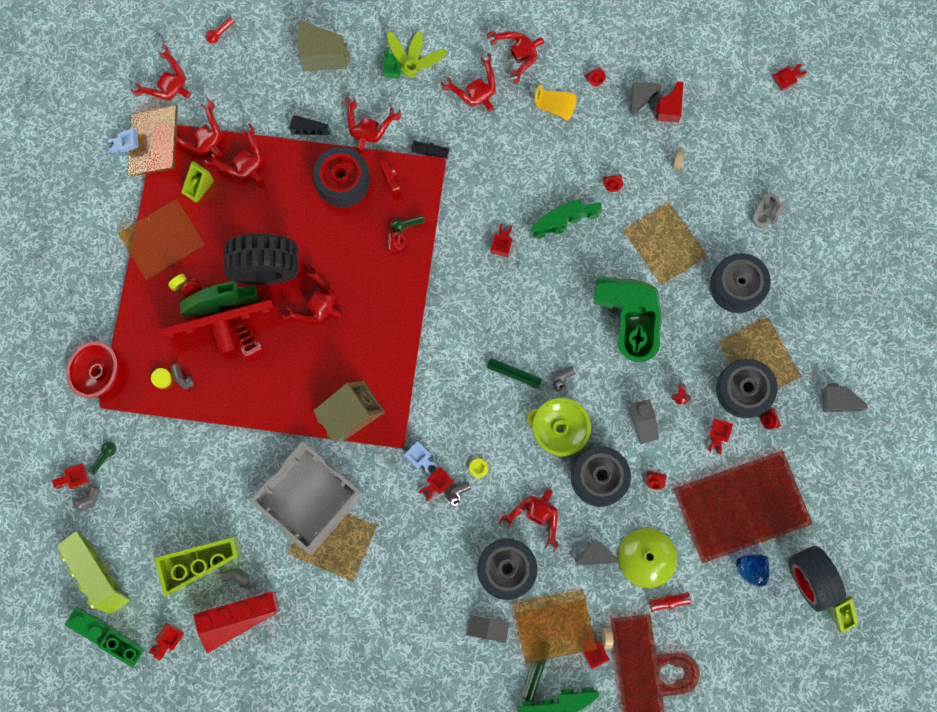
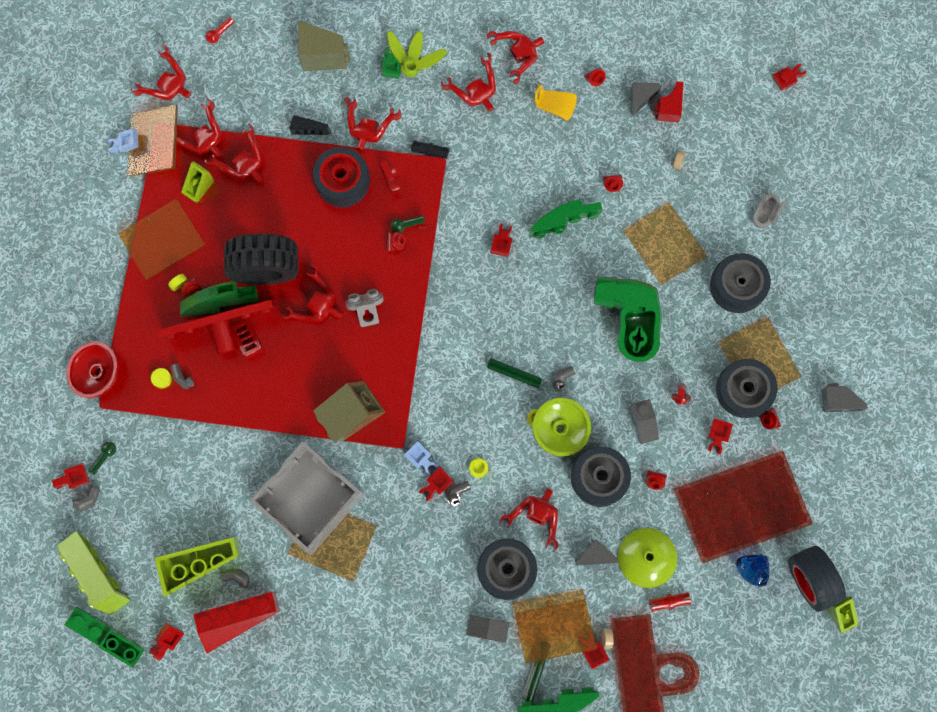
none -> light grey bracket [345,289,384,327]

